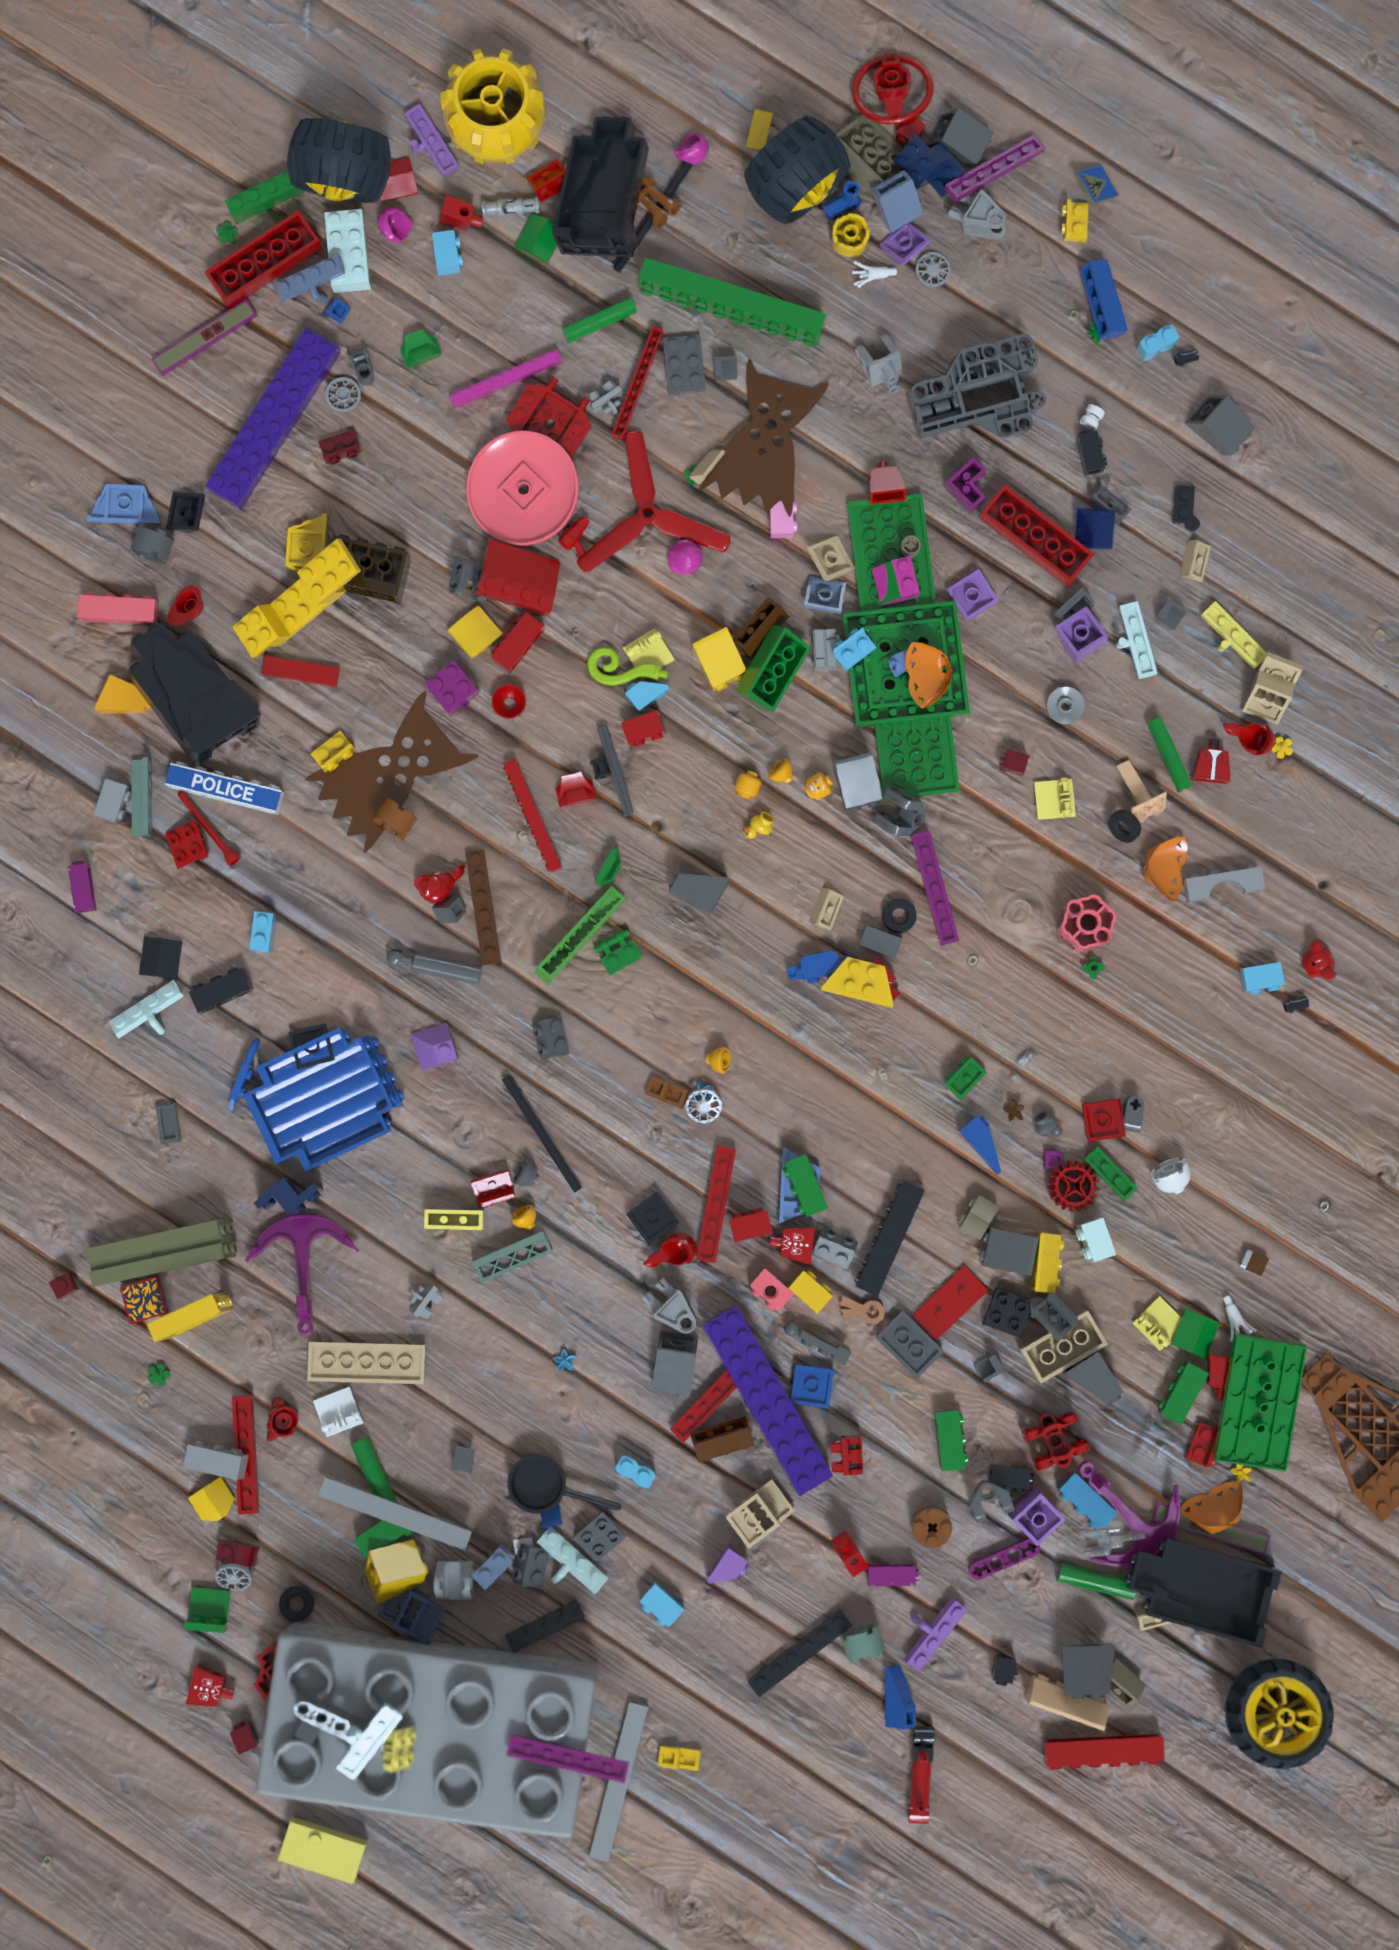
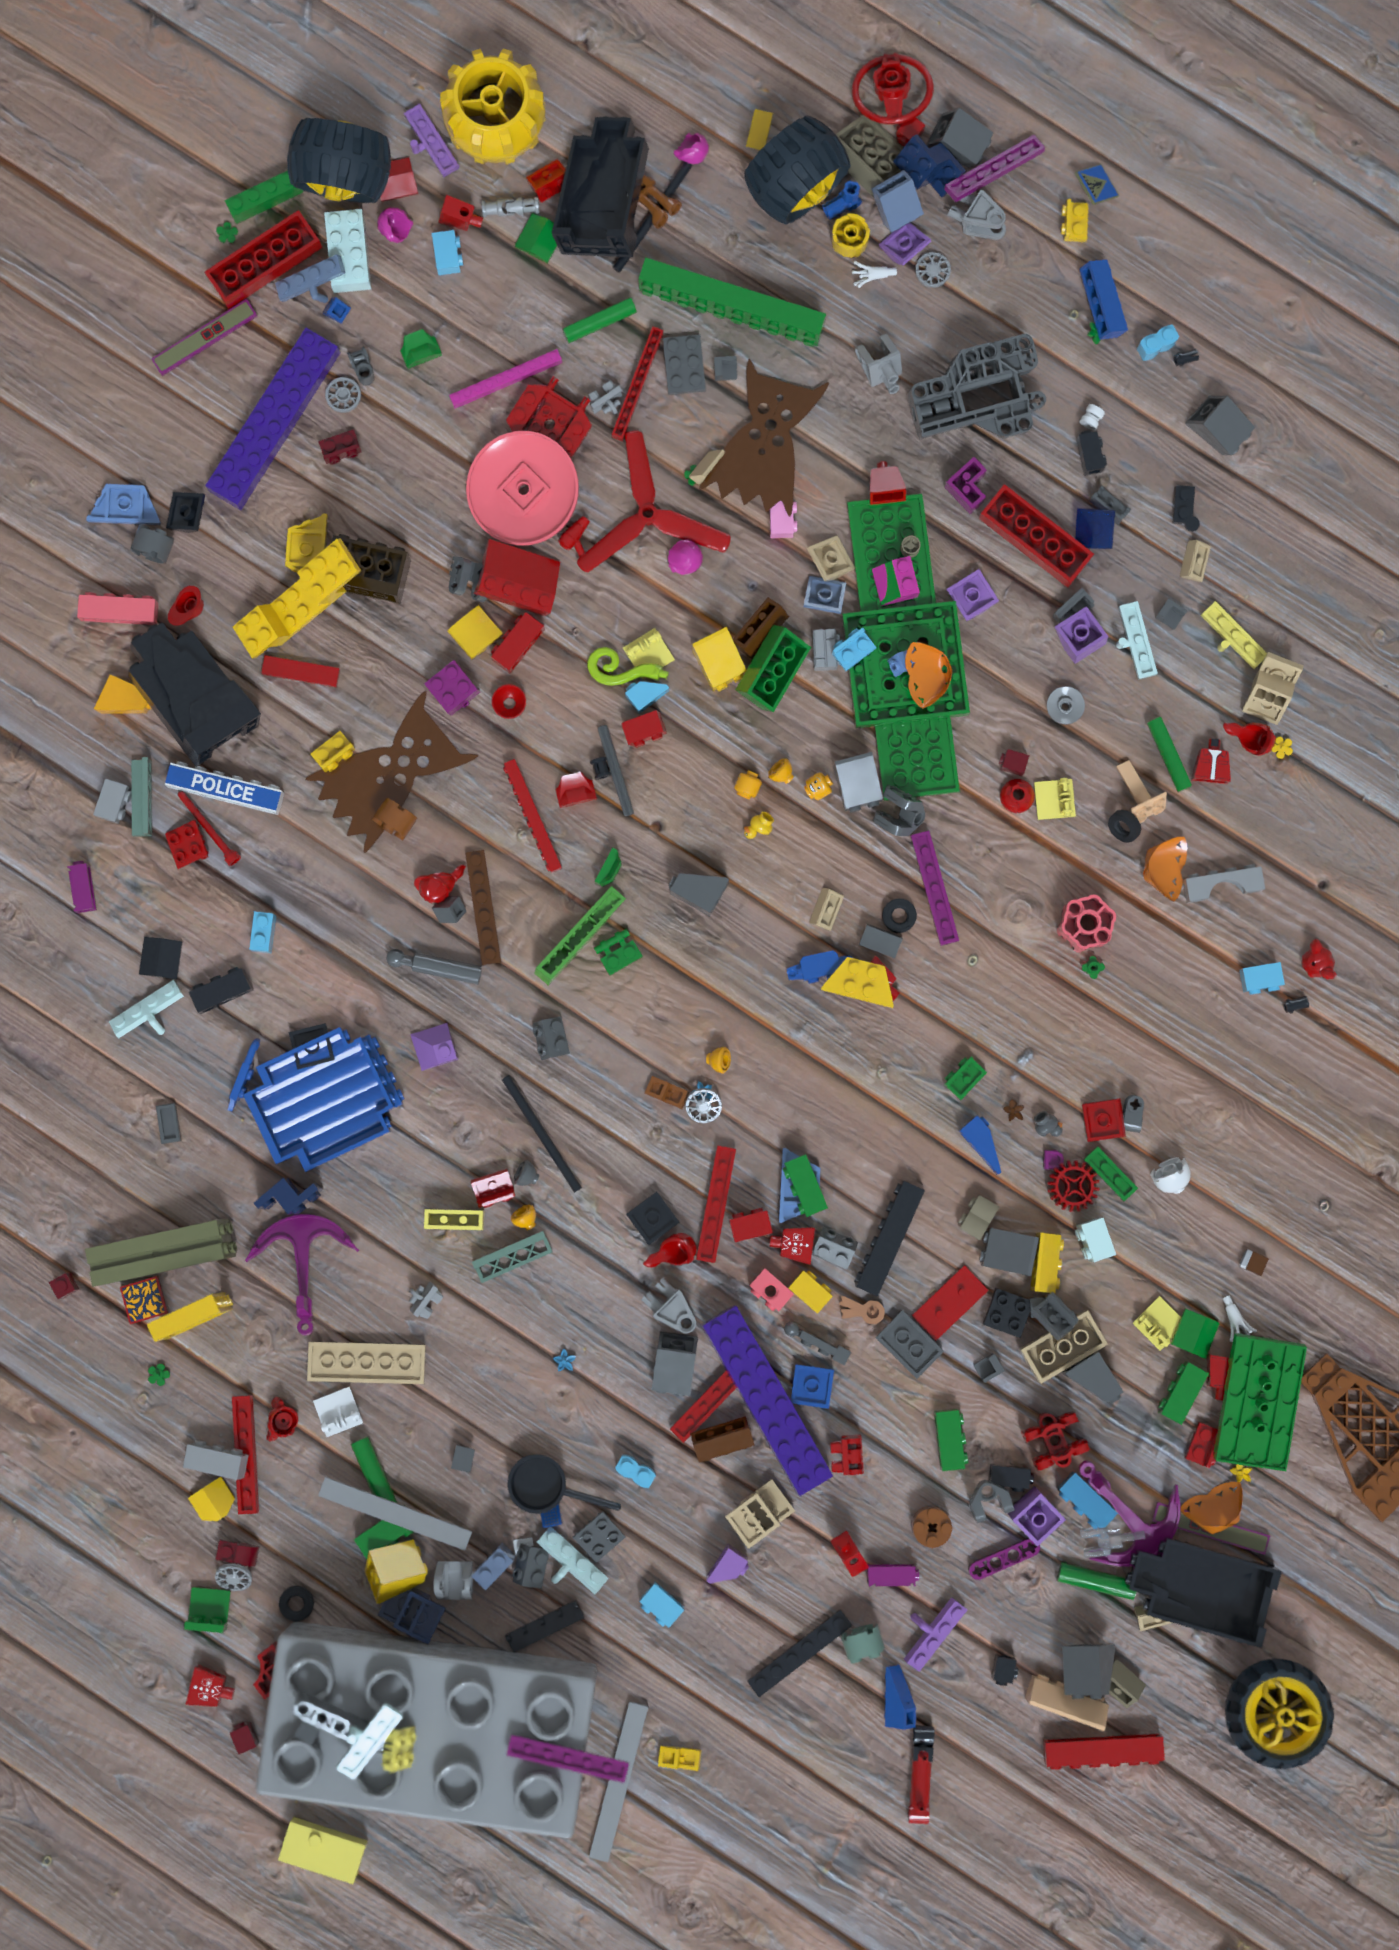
none -> red piece [1000,779,1035,814]

